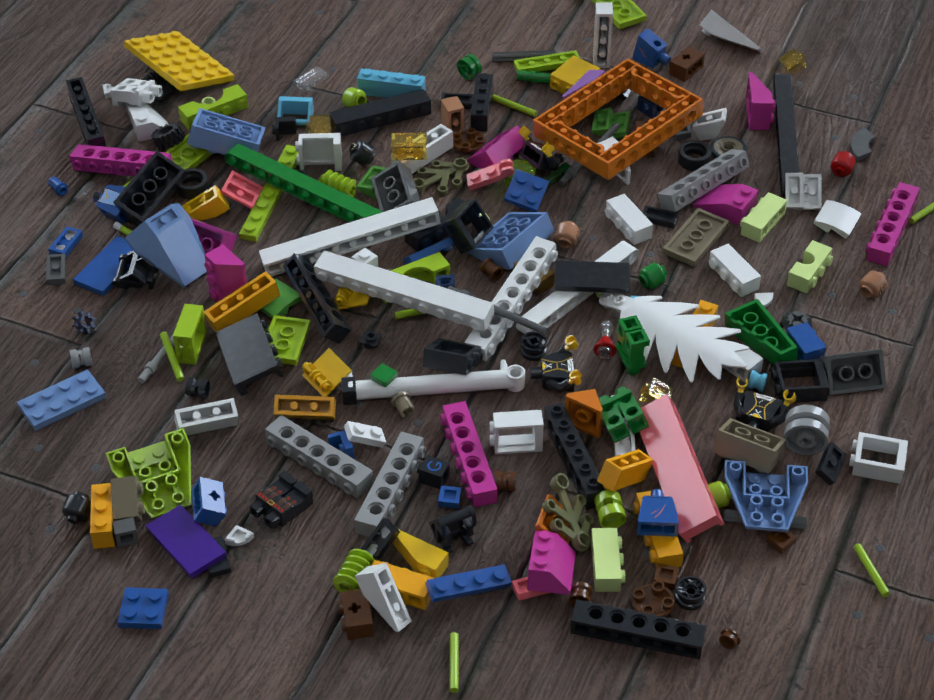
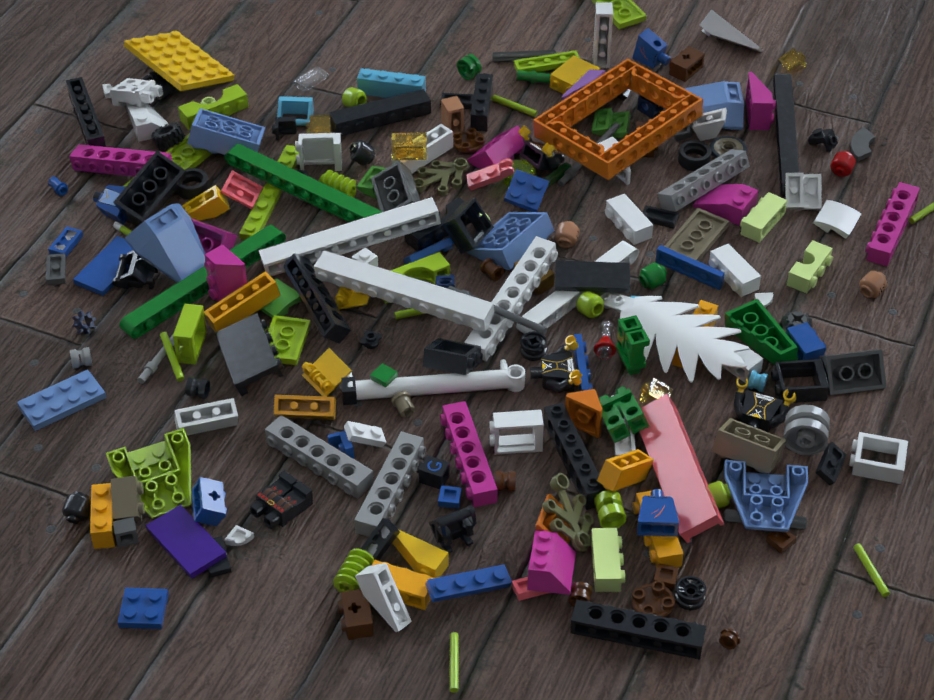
none -> green beam [119,225,286,339]
none -> blue plate [574,334,593,391]
none -> lime head [576,291,604,318]
none -> blue plate [655,245,725,290]
none -> medium blue wedge [684,81,744,130]
none -> black bracket [808,128,838,152]

